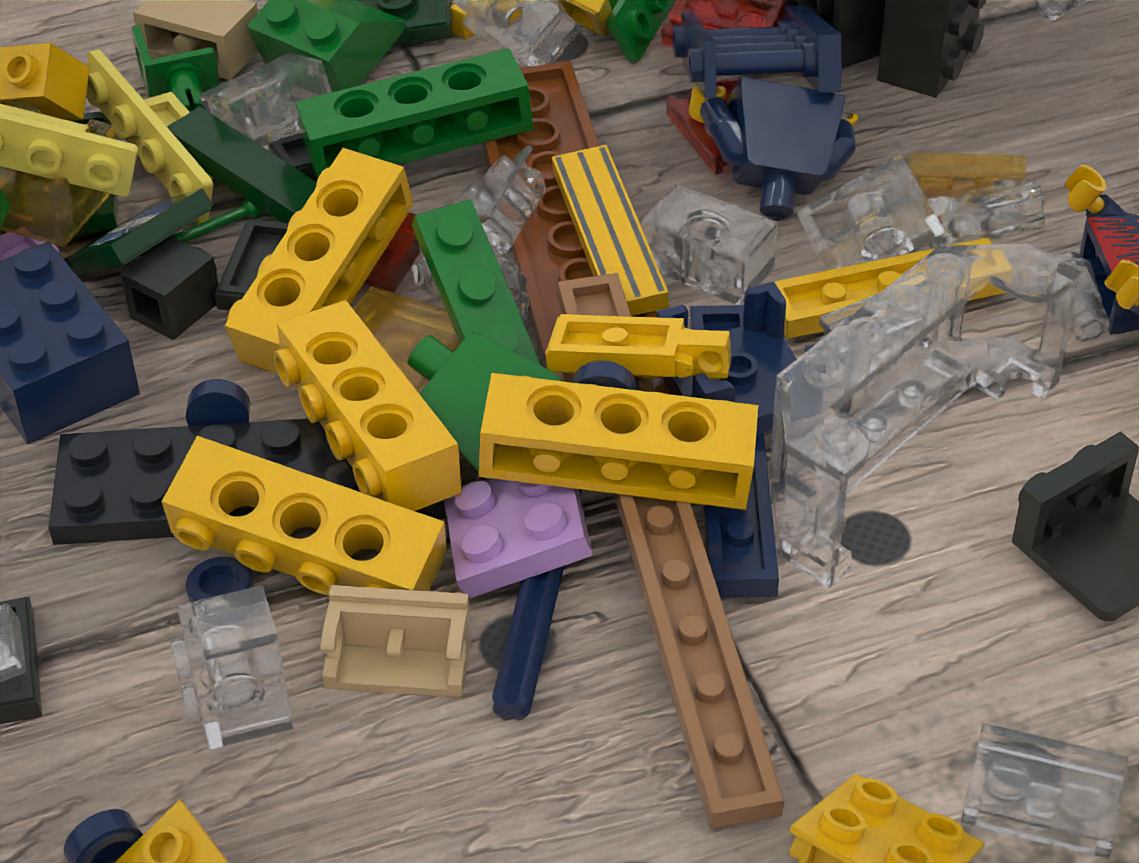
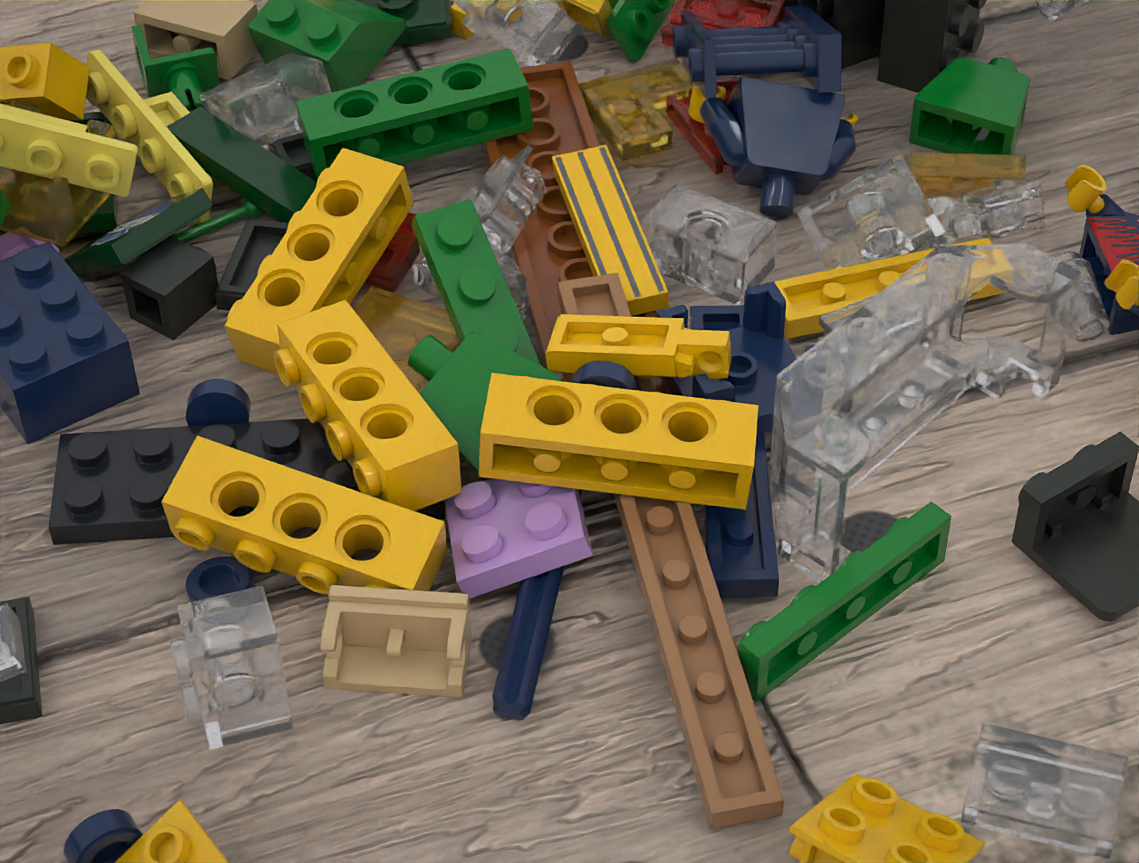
none -> clear yellow plate [579,58,697,162]
none -> green plate [738,502,952,703]
none -> green torso [909,57,1030,172]

